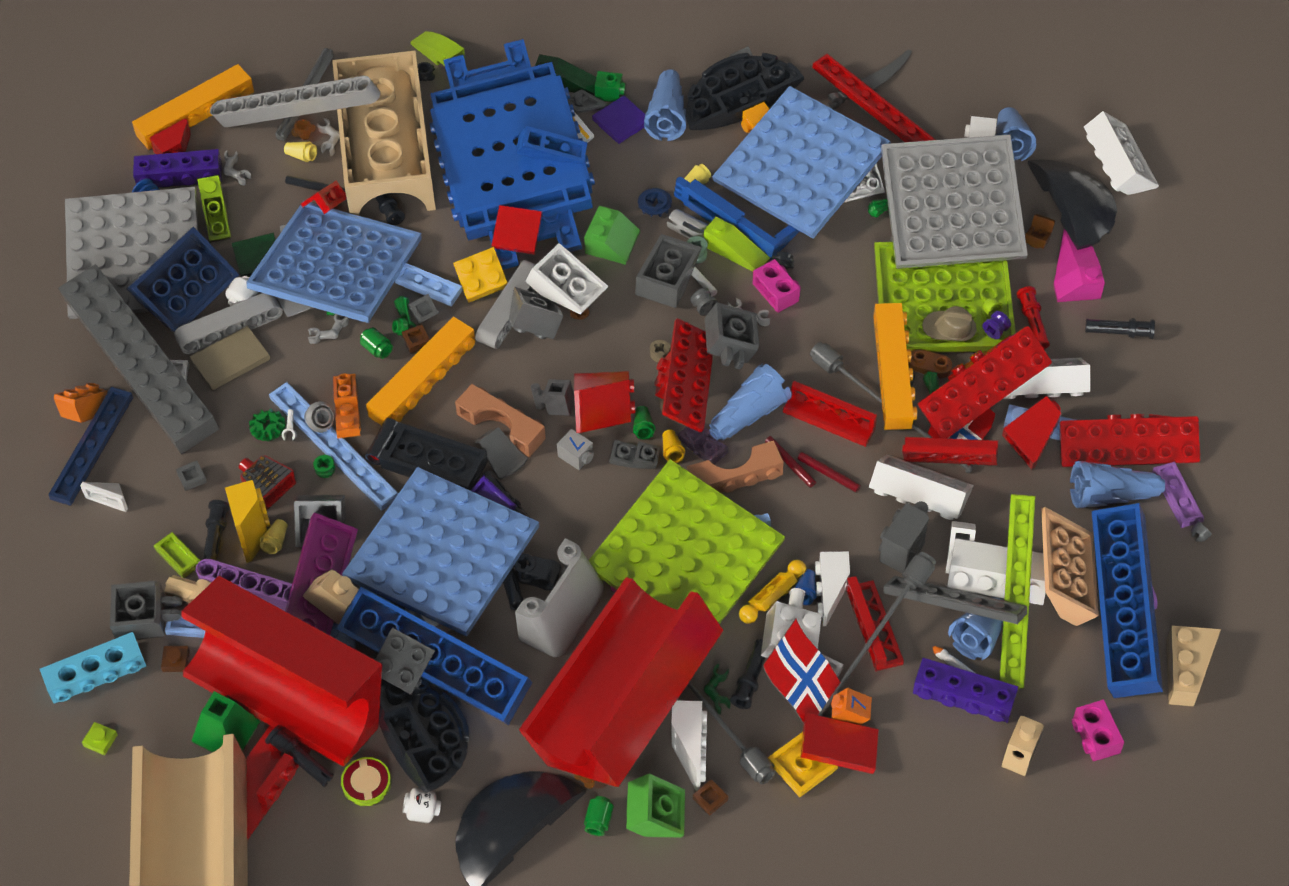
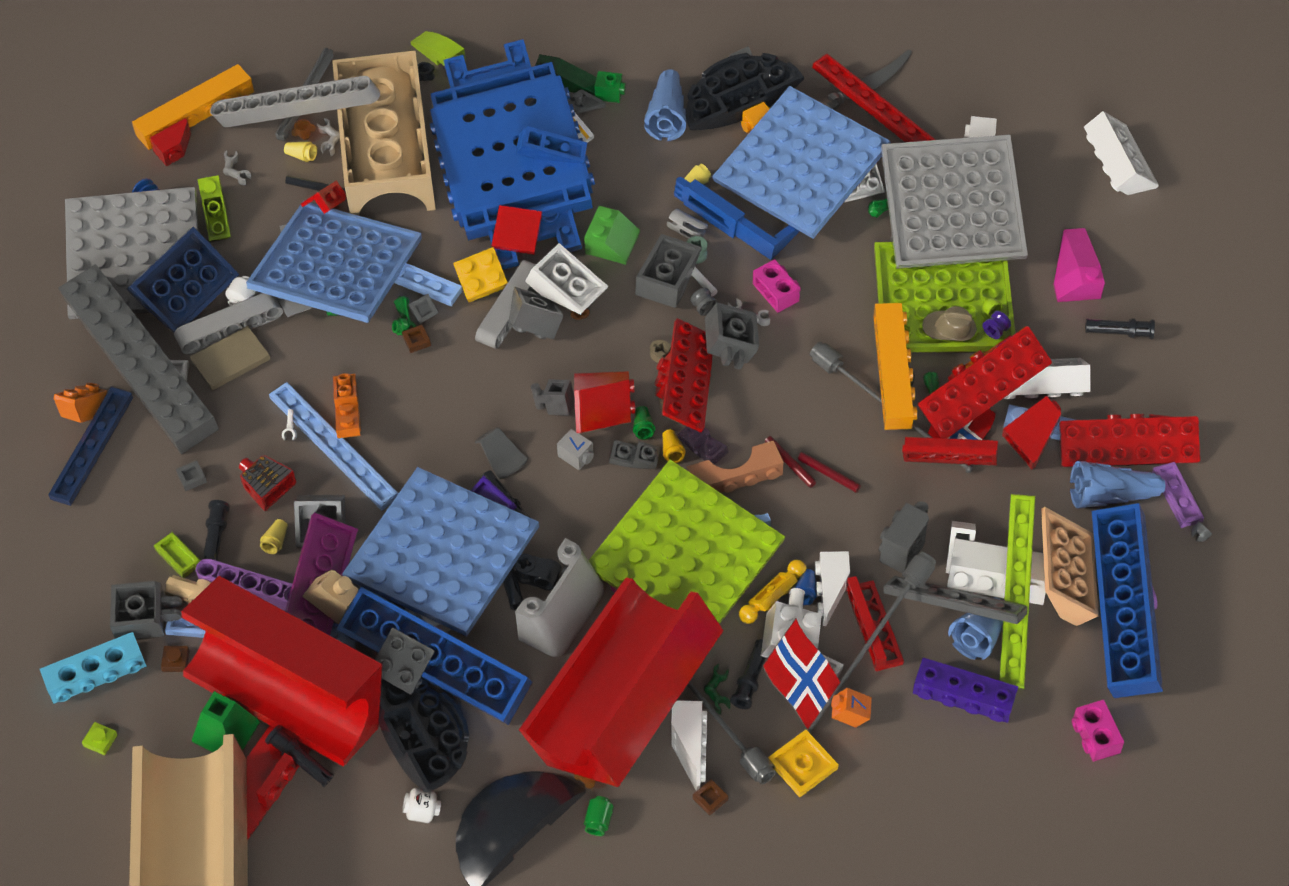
white slope [80,482,128,512] -> none
dark purple brick [133,149,222,187] -> none
yellow slope [225,480,271,563] -> none
dark green tile [232,232,276,278] -> none
green gear [249,408,286,441] -> none
light grey cone [304,401,335,433] -> none
light grey arm [308,314,349,344] -> none
green bush [313,455,335,478] -> none
tile [341,757,391,806] -> none
green brick [360,327,393,359] -> none
black hinge [365,418,488,491] -> none
light orange brick [366,316,476,426] -> none
black pin [375,194,405,226] -> none
nougat arch [455,384,546,458] -> none
dark purple tile [592,95,646,144] -> none
bright green slope [626,773,685,837] -> none
dark blue gear [638,188,672,218] -> none
lime slope [704,216,770,272] -> none
medium blue cone [708,363,792,441] -> none
black plate [772,251,794,270] -> none
red fence [783,381,877,447] -> none
red tile [800,713,879,774] -> none
white slope [869,454,973,520] -> none
dark orange plate [908,350,952,378] -> none
white piece [933,646,975,673] -> none
medium blue cone [995,107,1036,161] -> none
tan torso [1001,716,1044,776] -> none
red pin [1016,286,1050,349] -> none
reddish brown bracket [1025,214,1055,249] -> none
black brick [1028,160,1117,250] -> none
tan wedge [1166,626,1221,706] -> none

